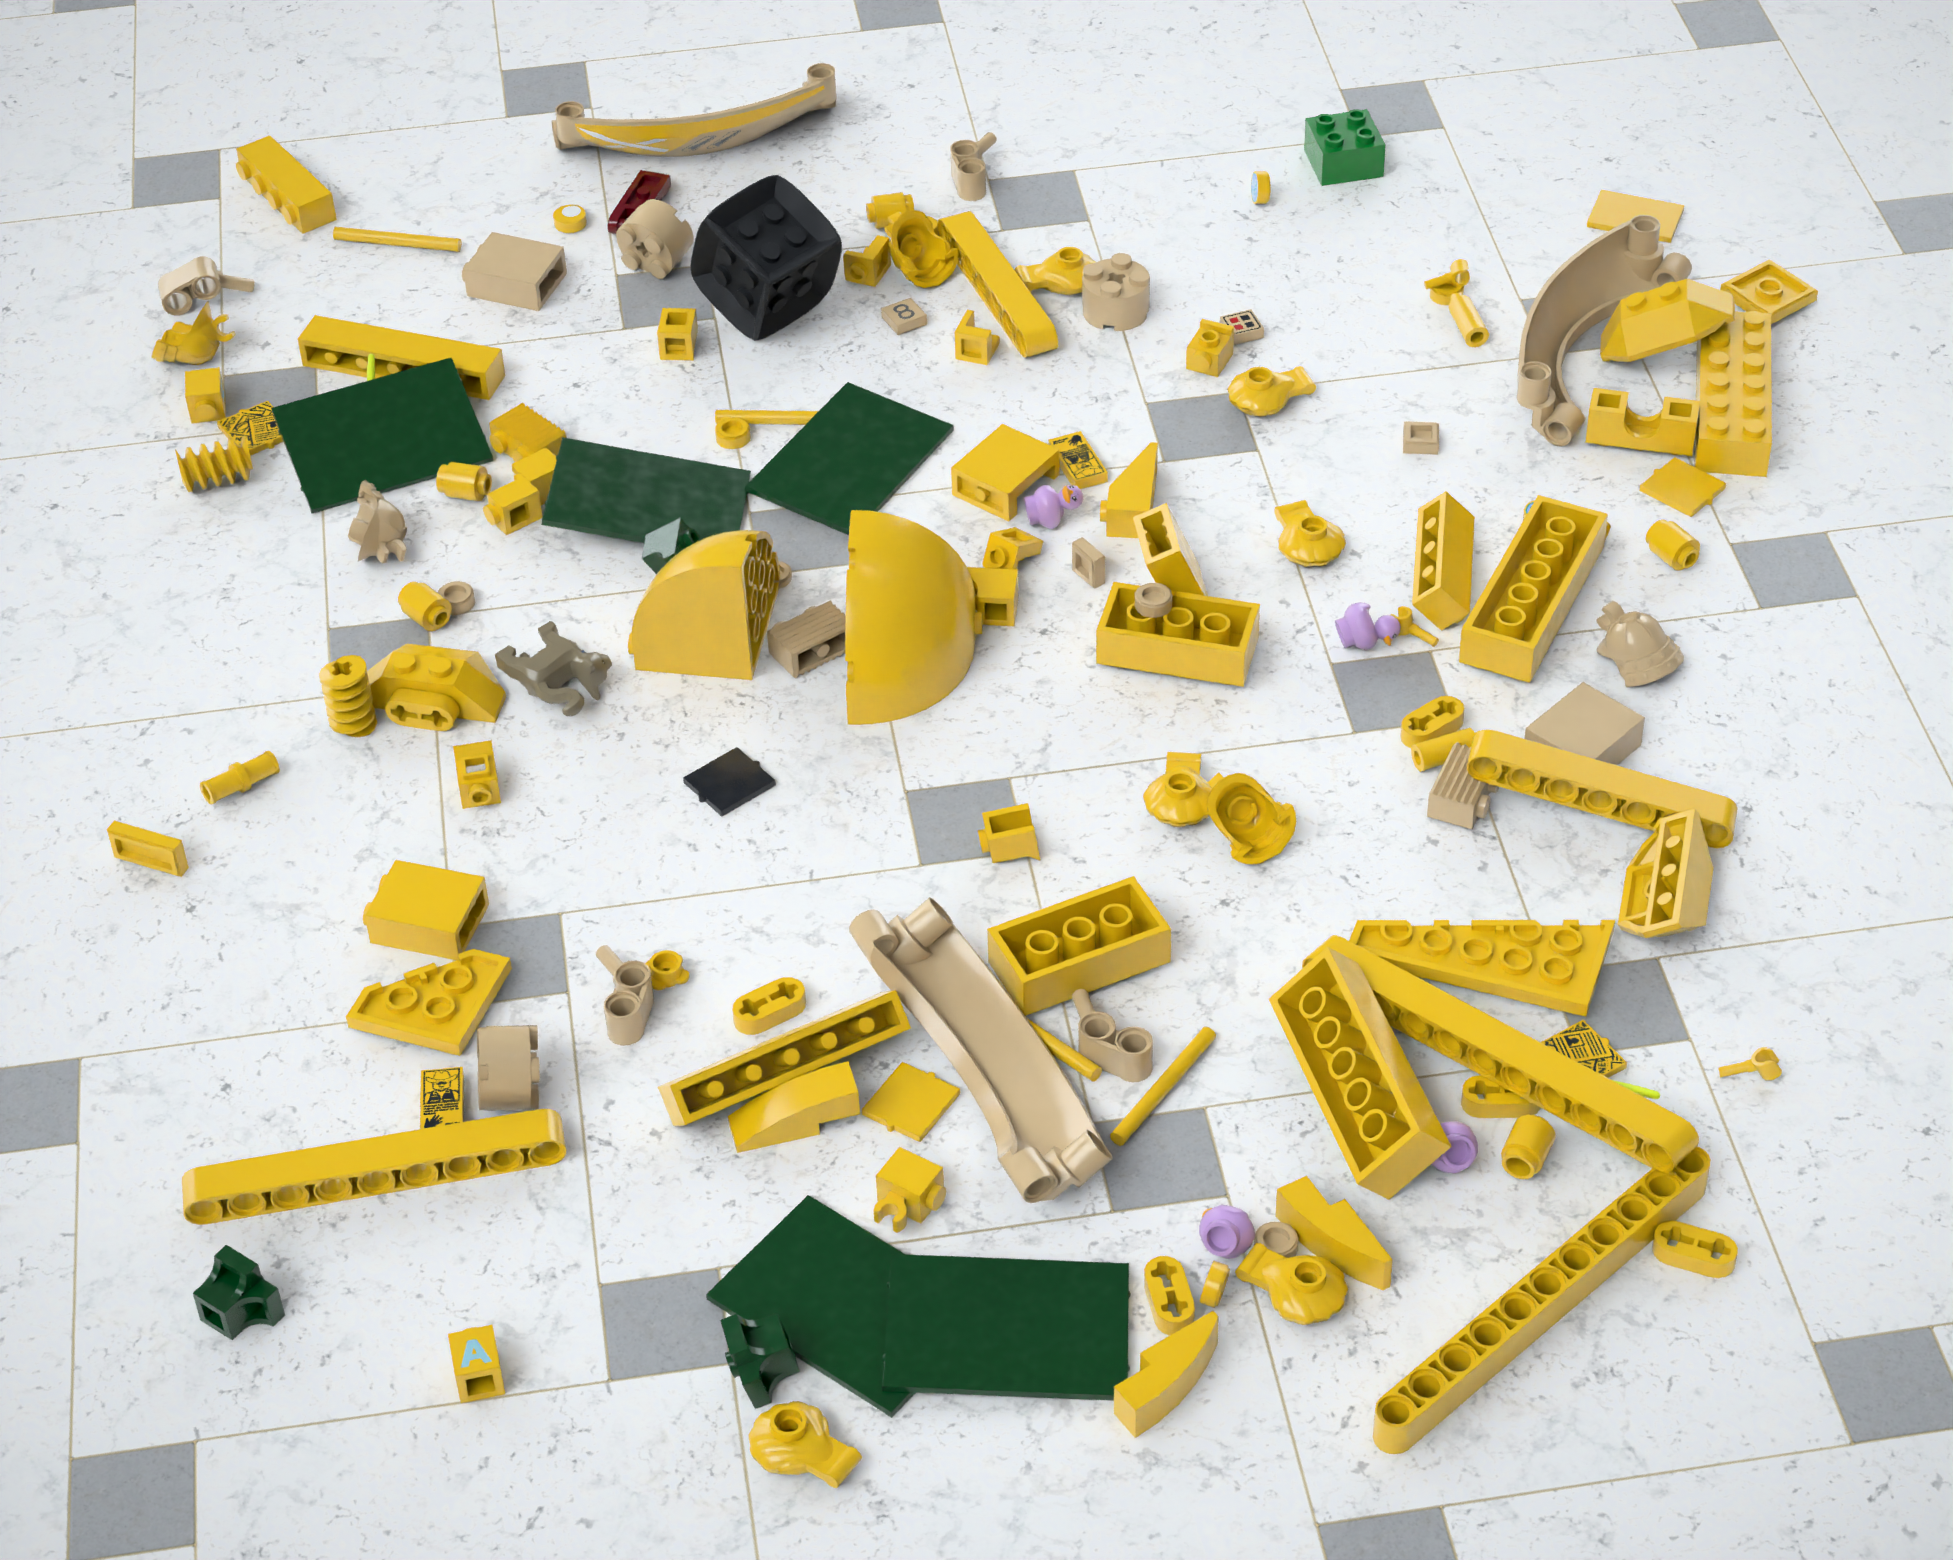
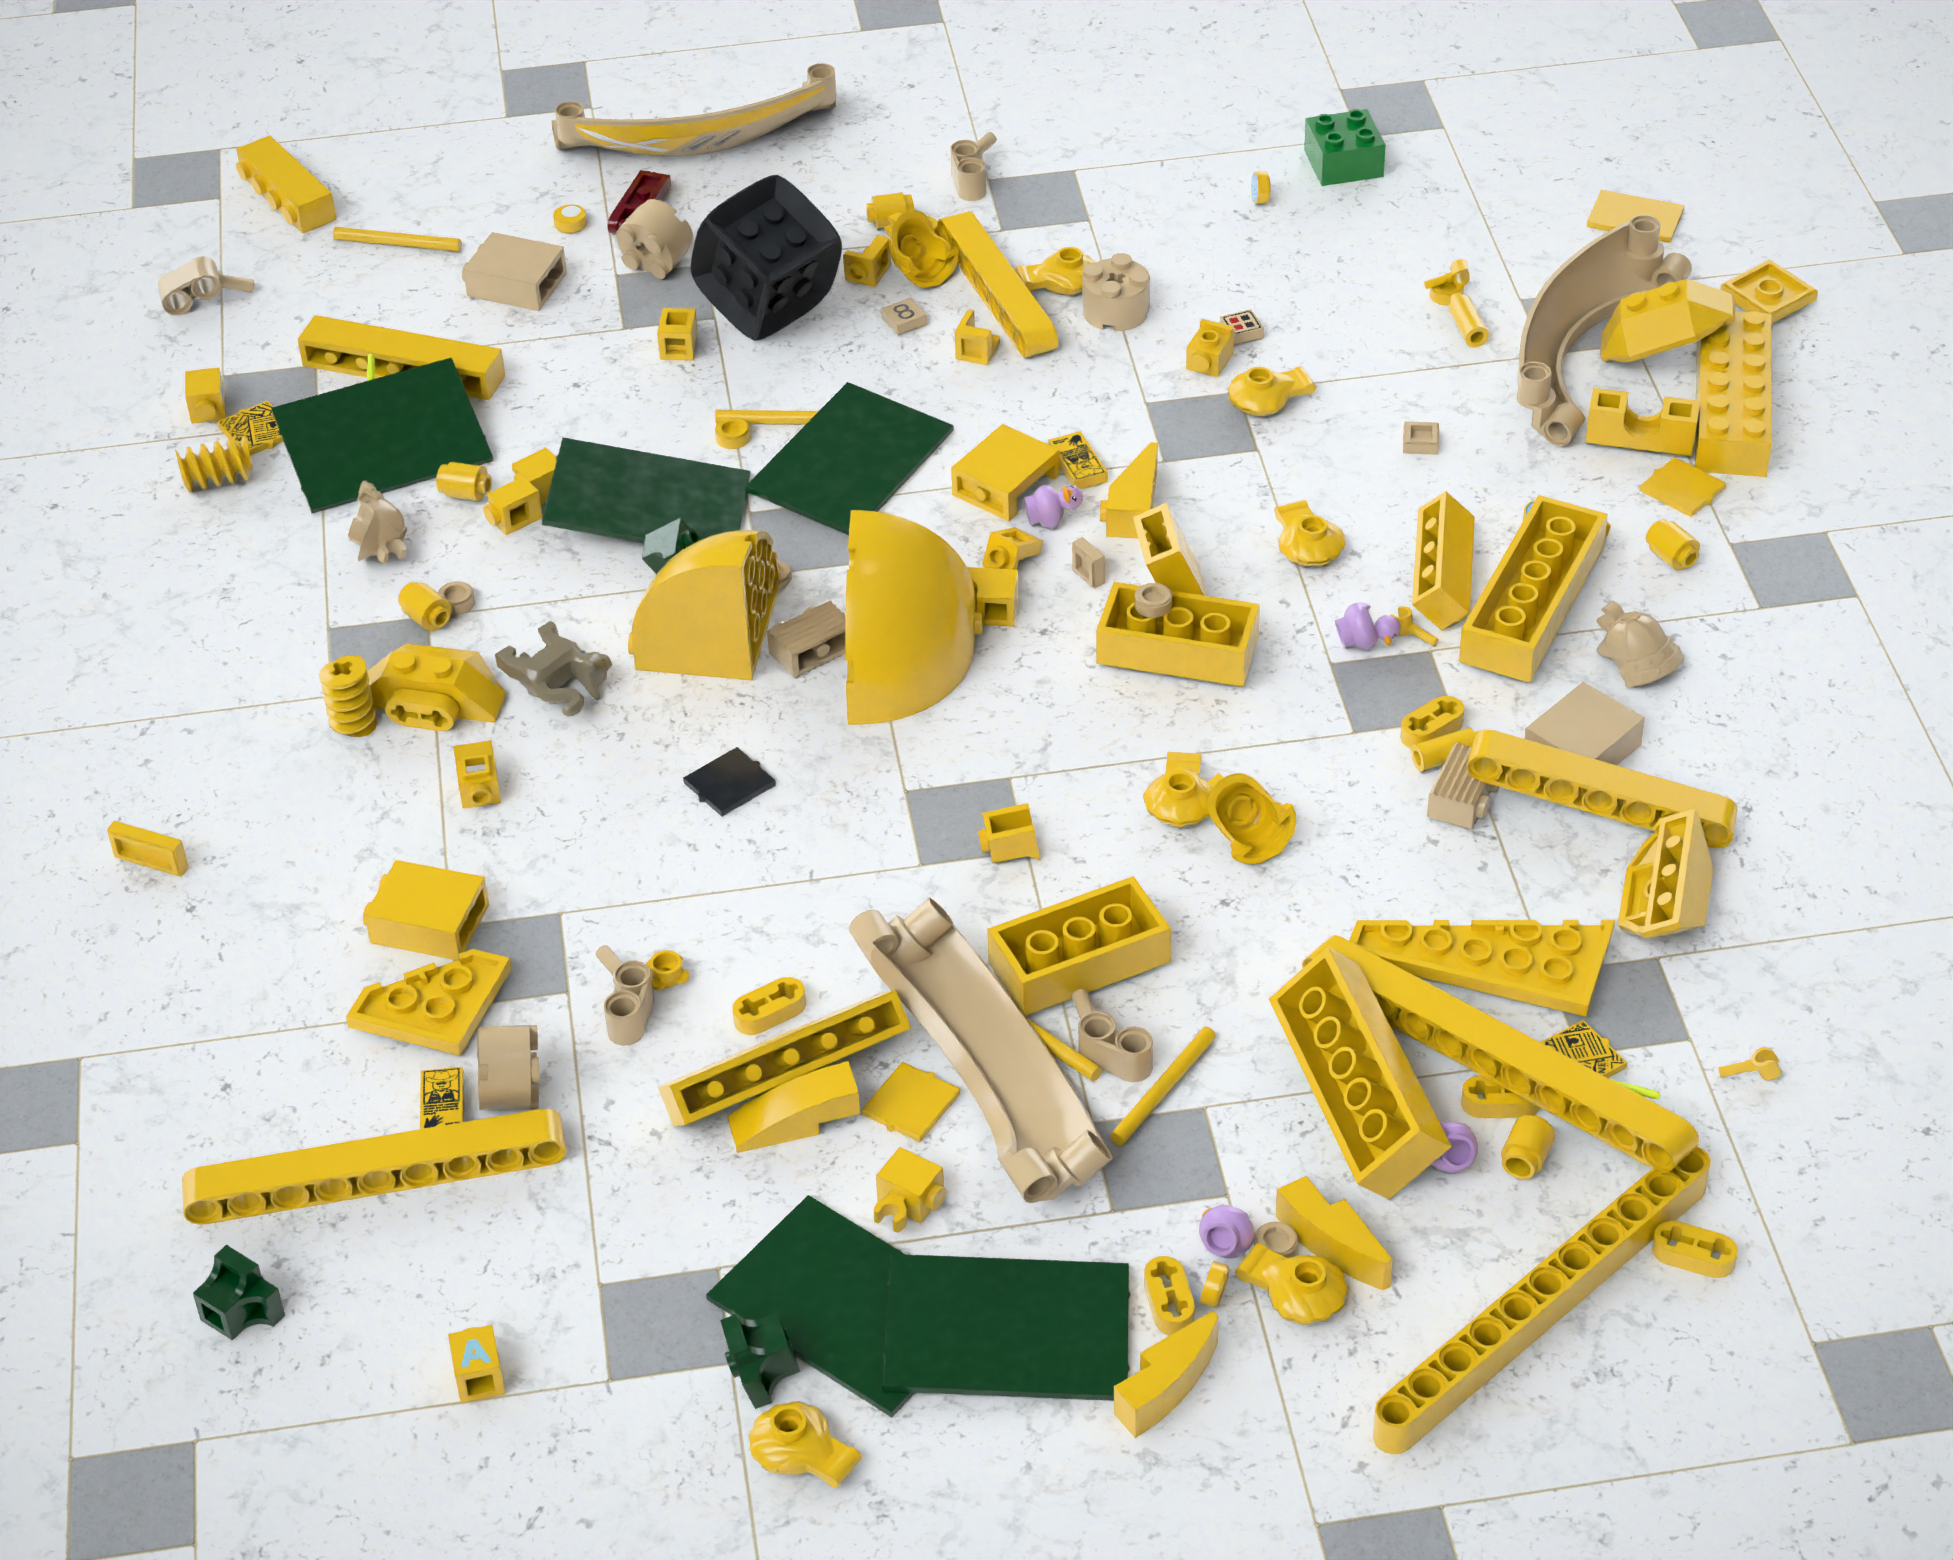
yellow helmet [151,301,236,365] -> none
yellow pin [200,751,280,805] -> none
yellow brick [489,403,567,462] -> none

